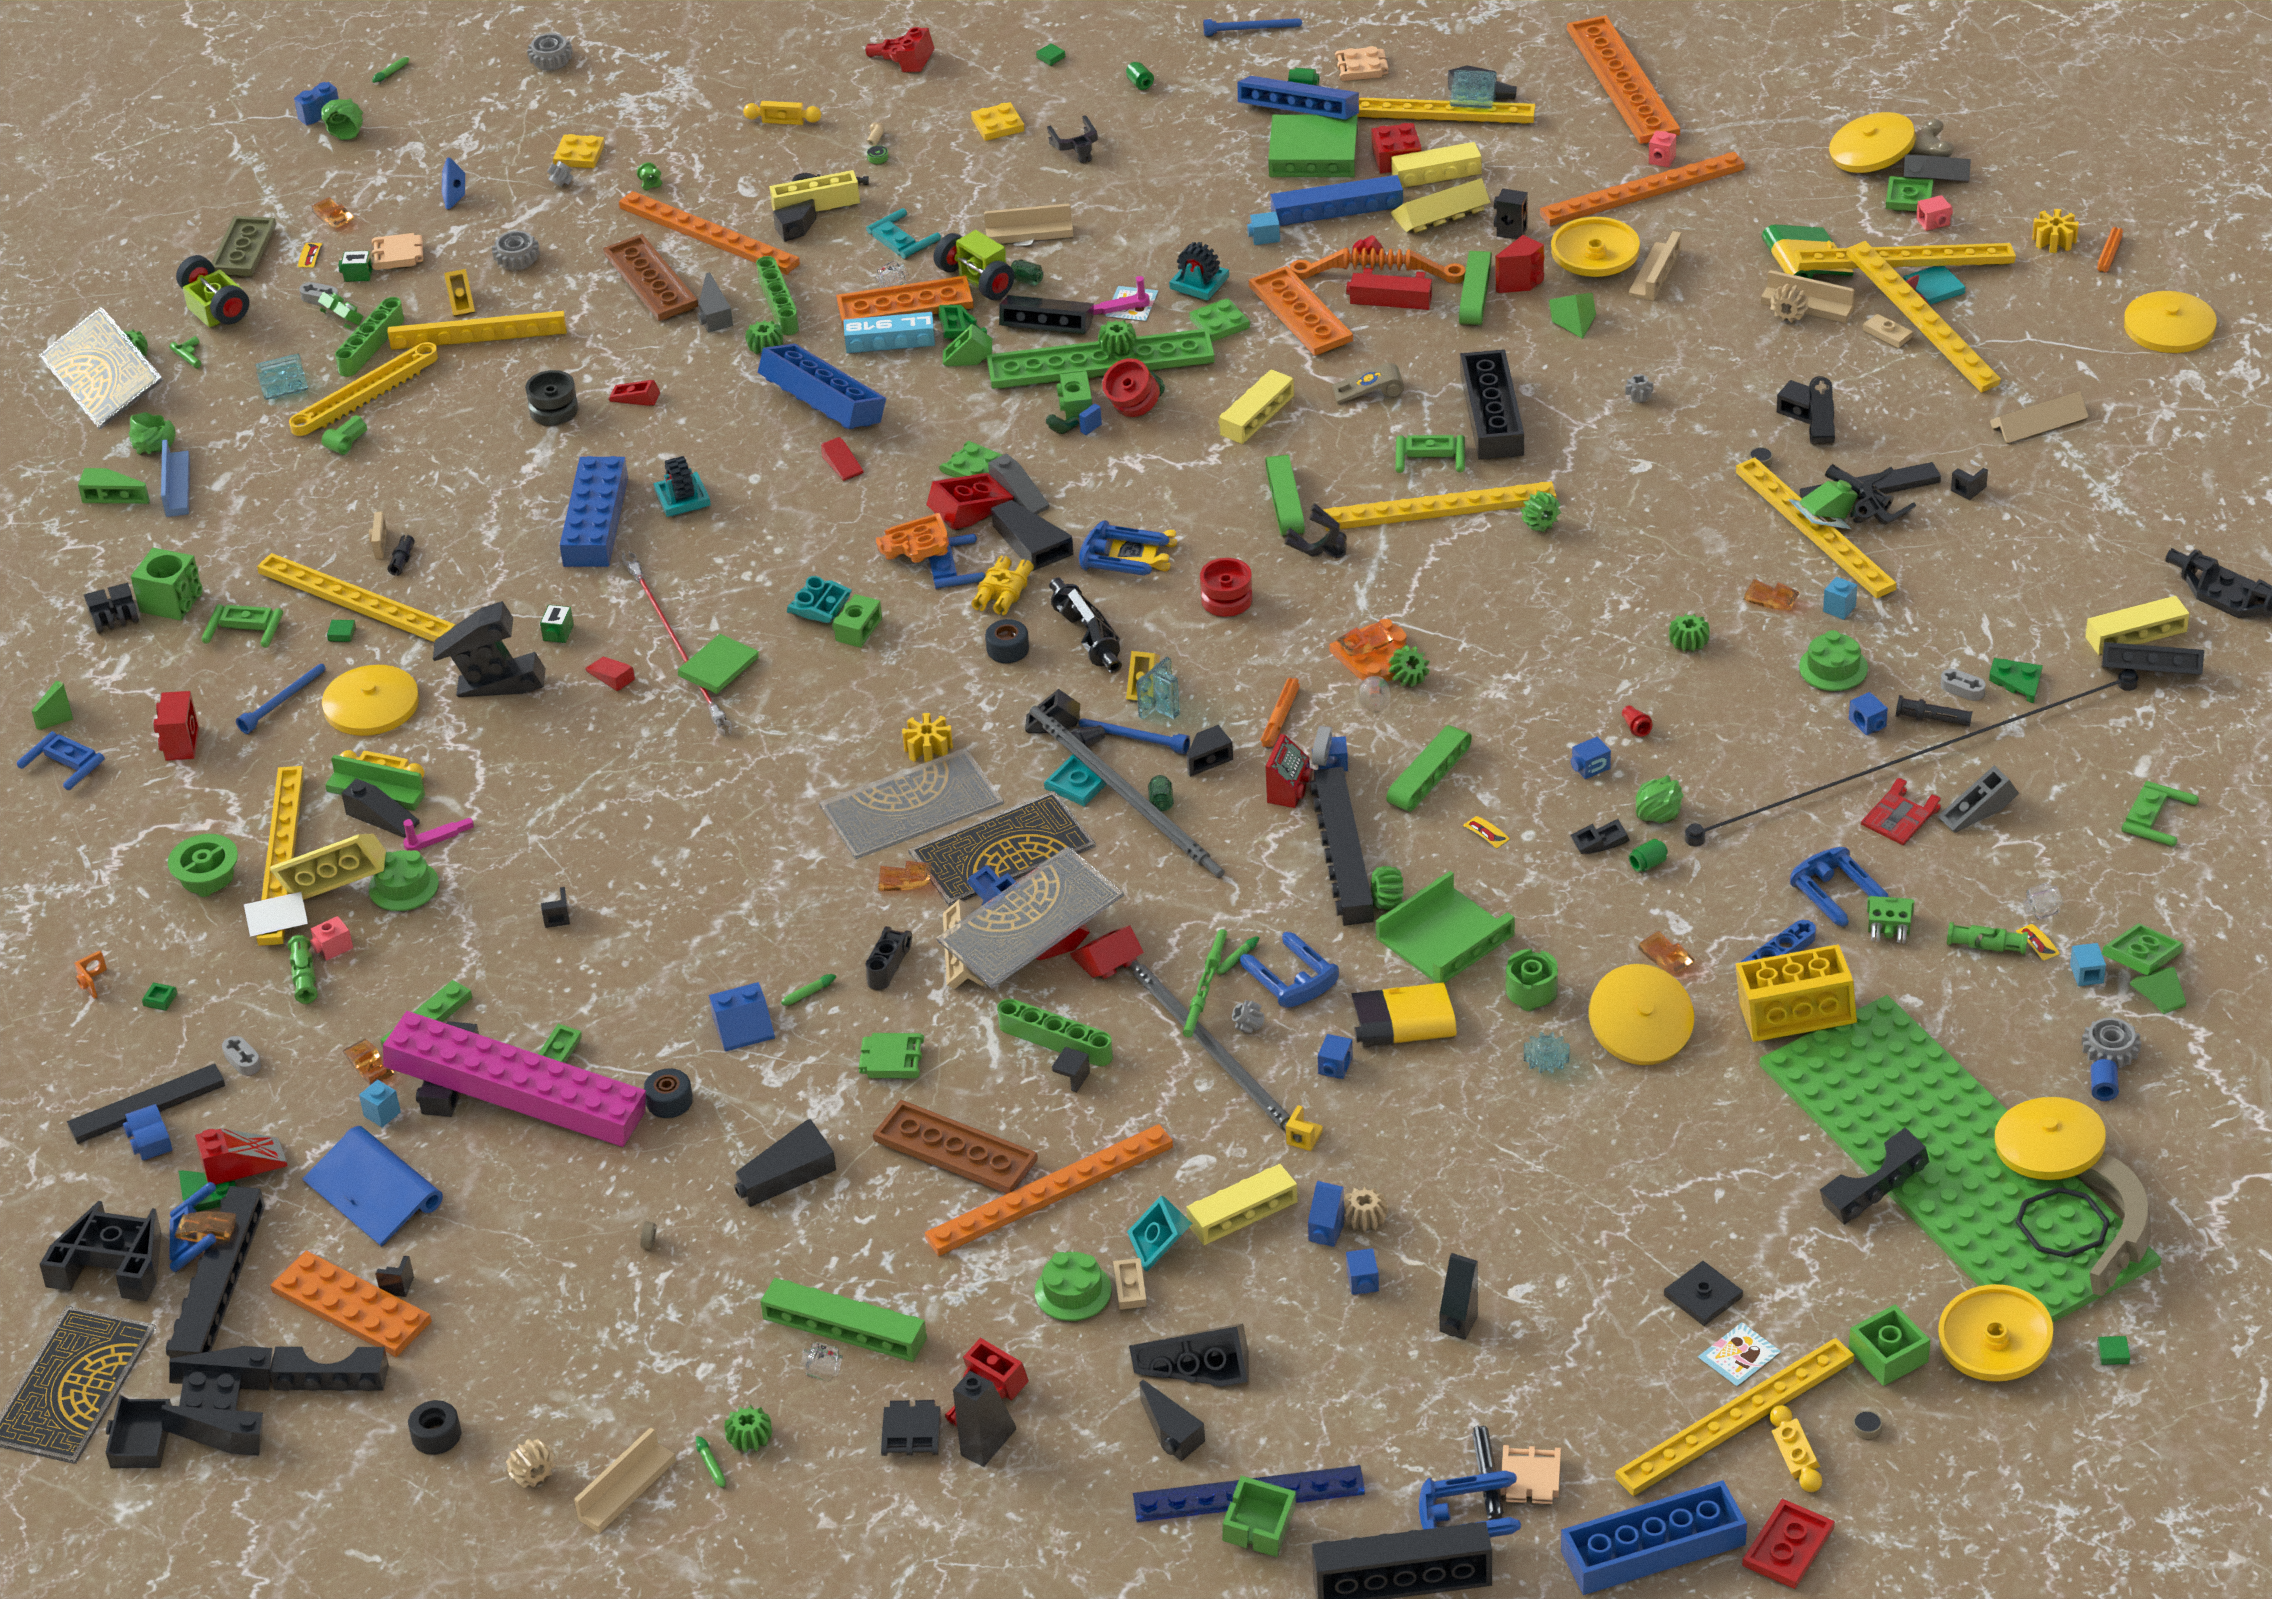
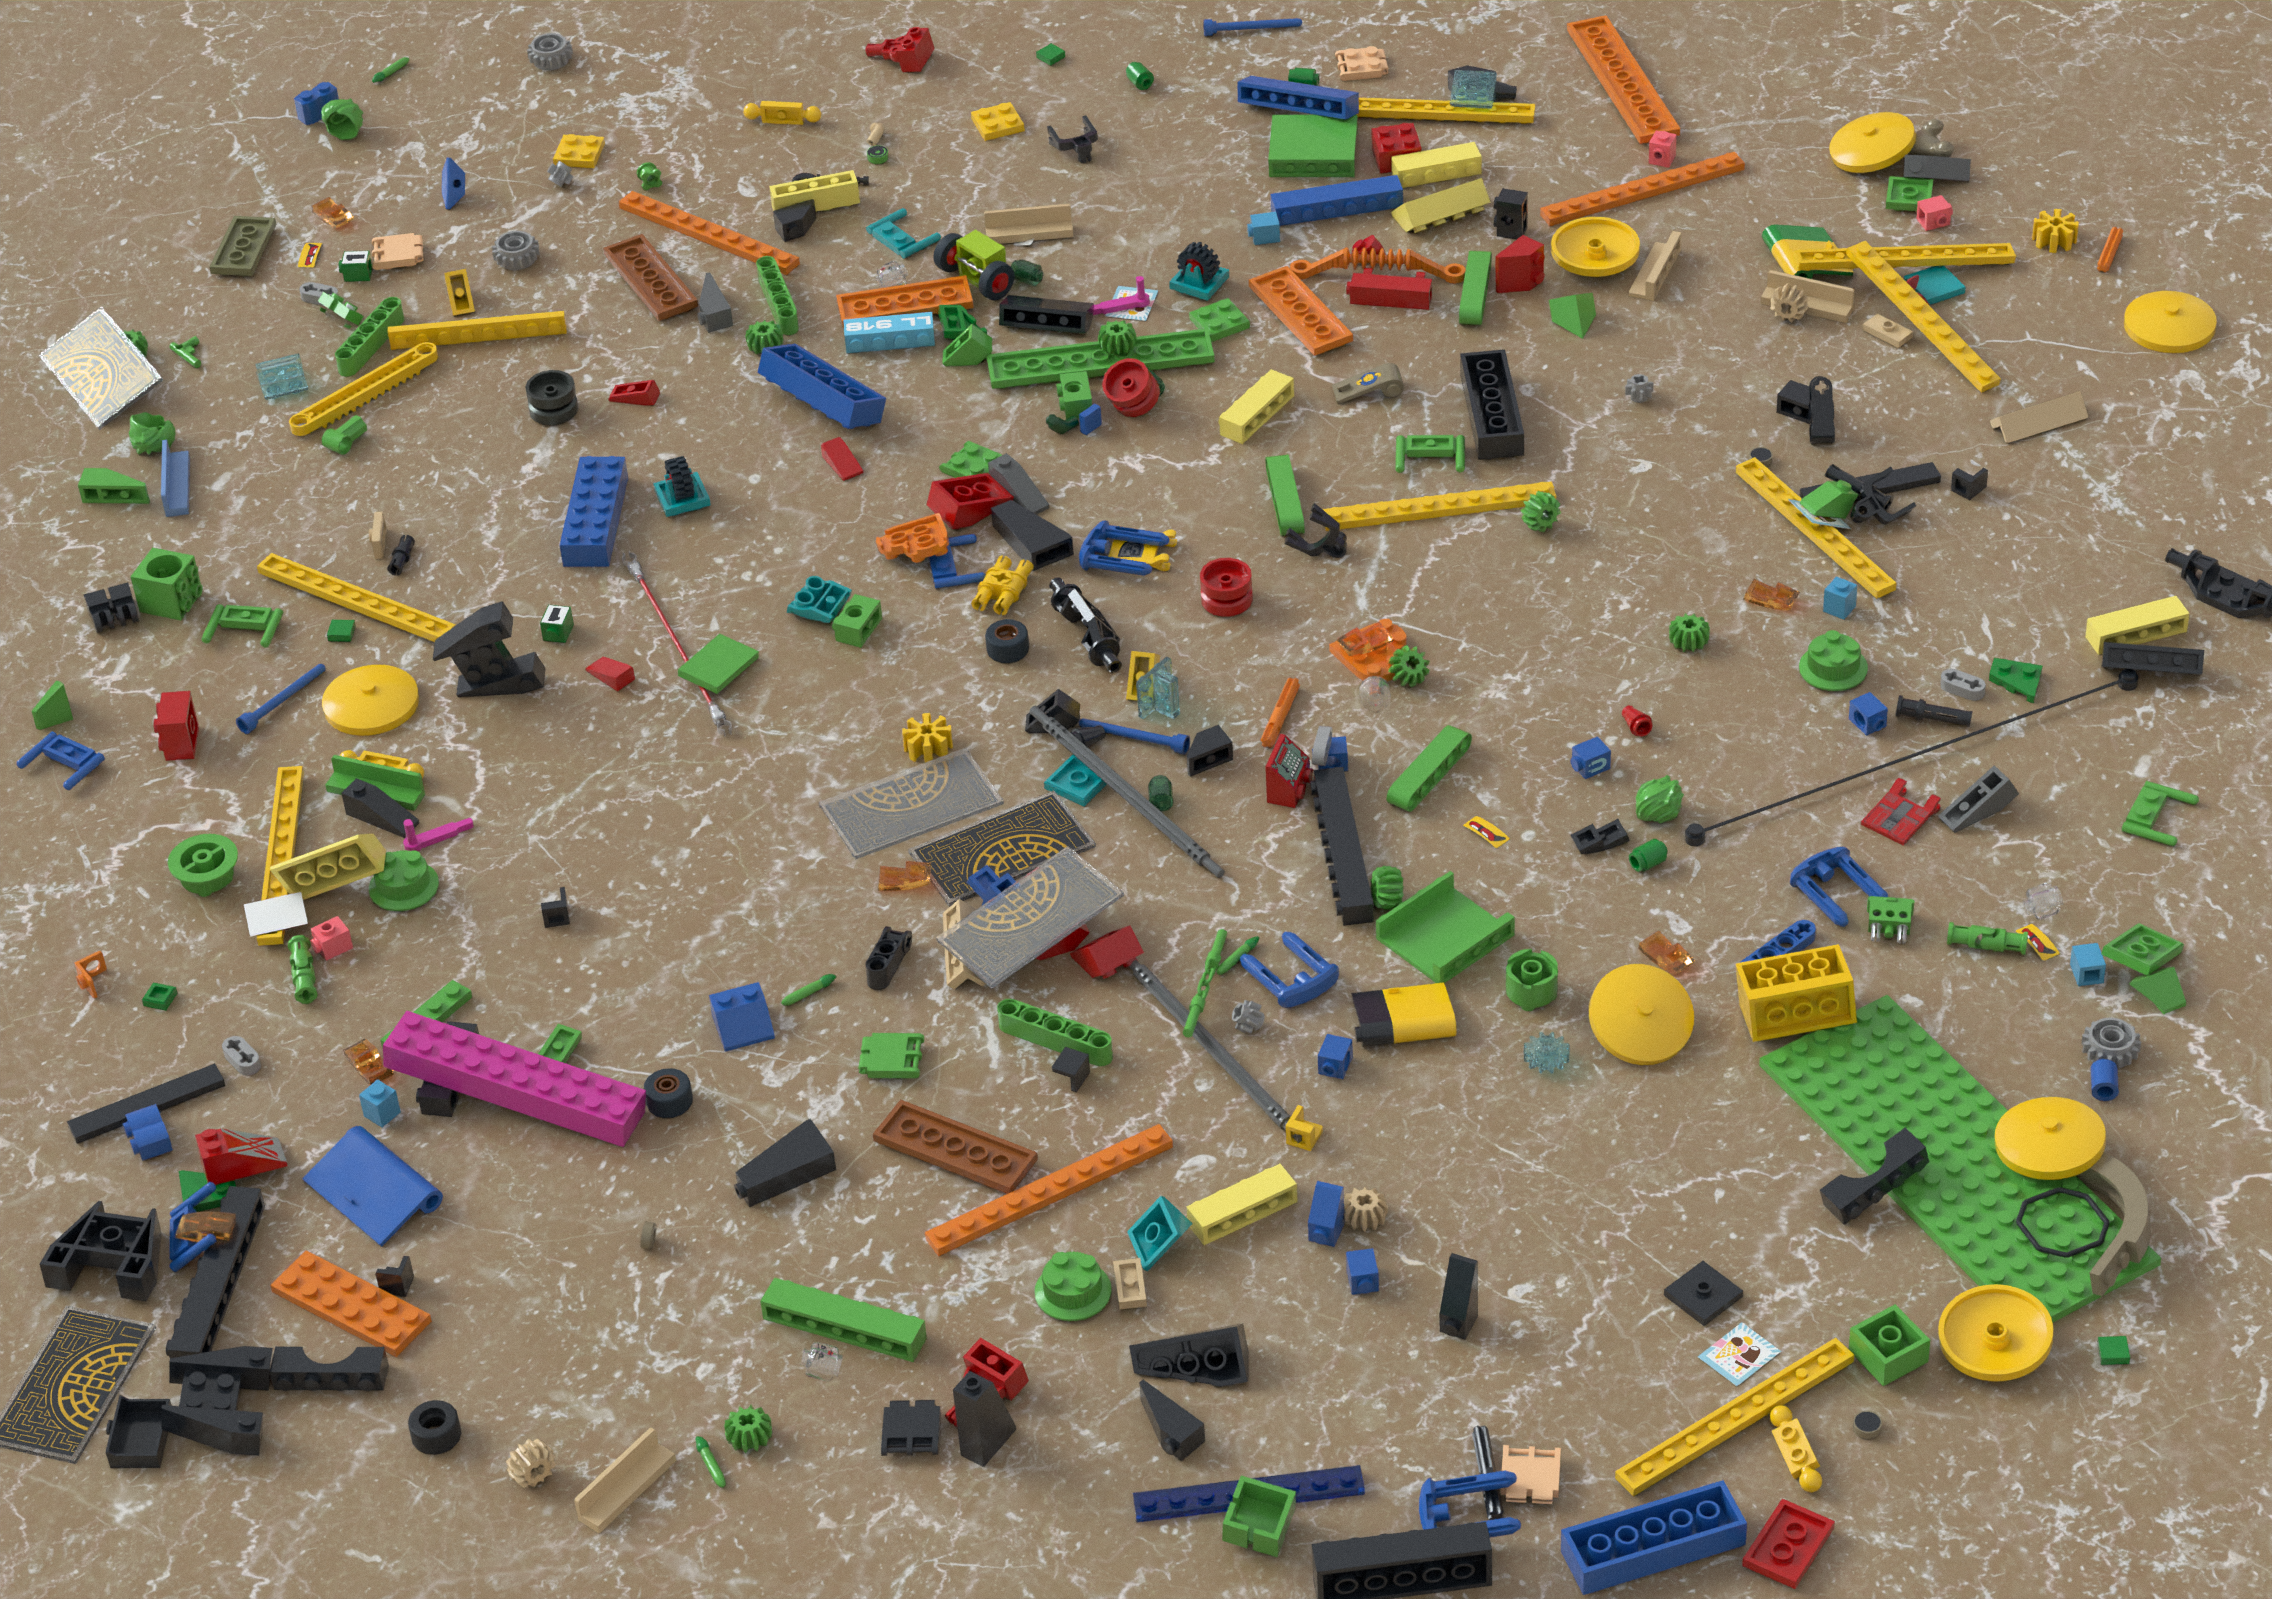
brick [176,255,250,328] -> none

